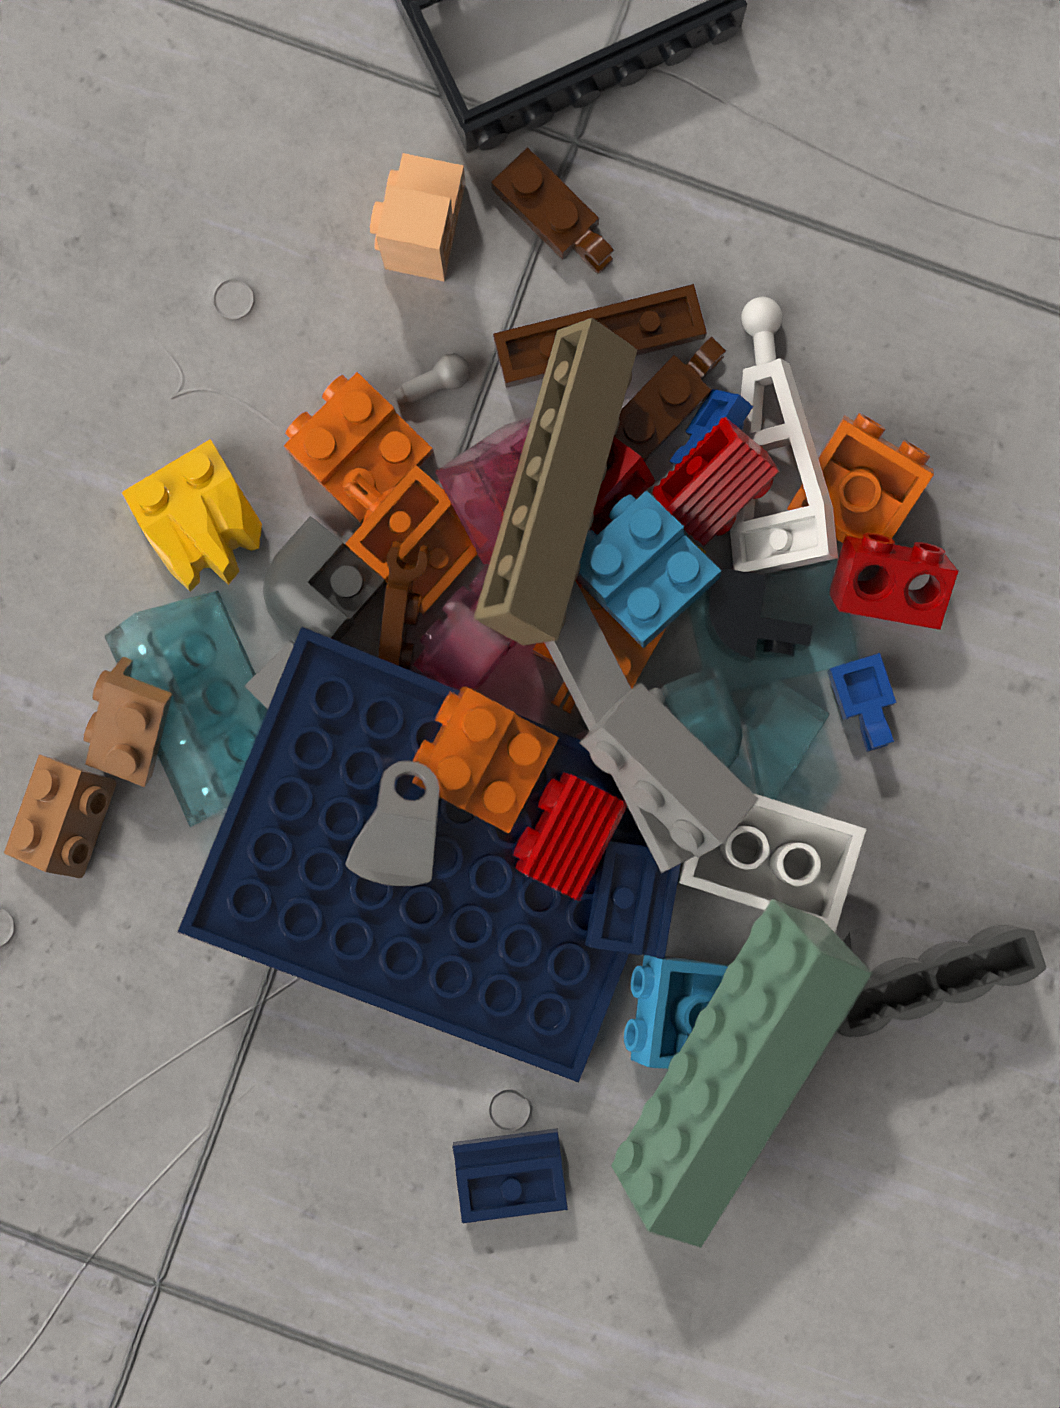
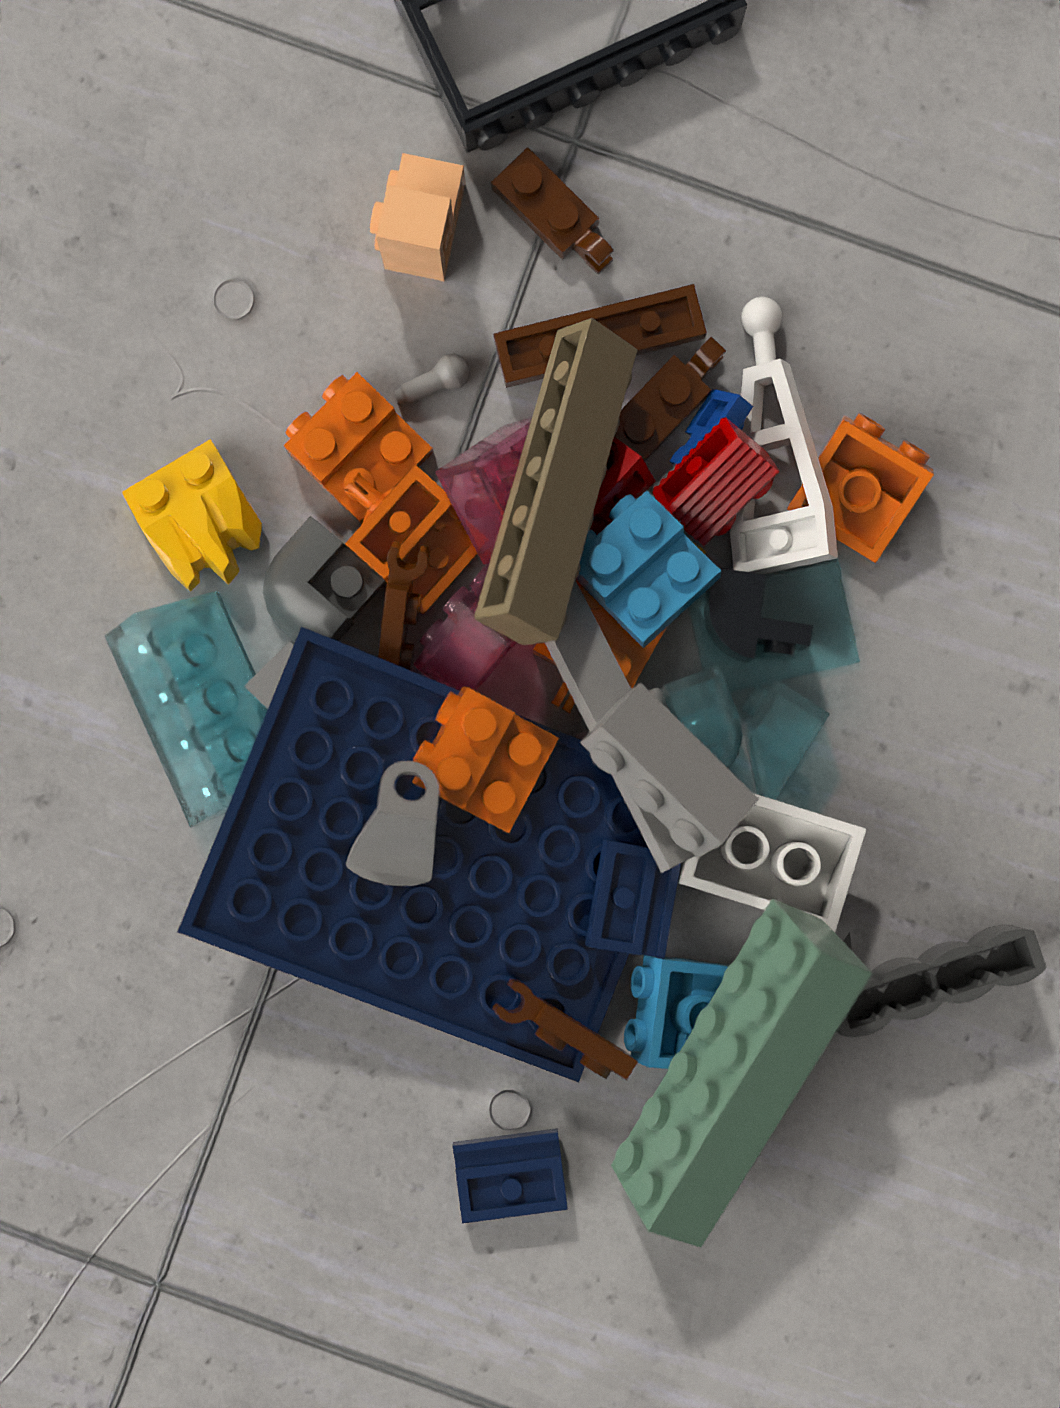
medium nougat bracket [4,754,117,878] -> none
medium nougat bracket [83,656,173,787] -> none
red brick [514,773,627,902] -> none
blue plate [827,653,897,752] -> none
red brick [829,533,959,630] -> none
none -> reddish brown plate [492,979,638,1080]

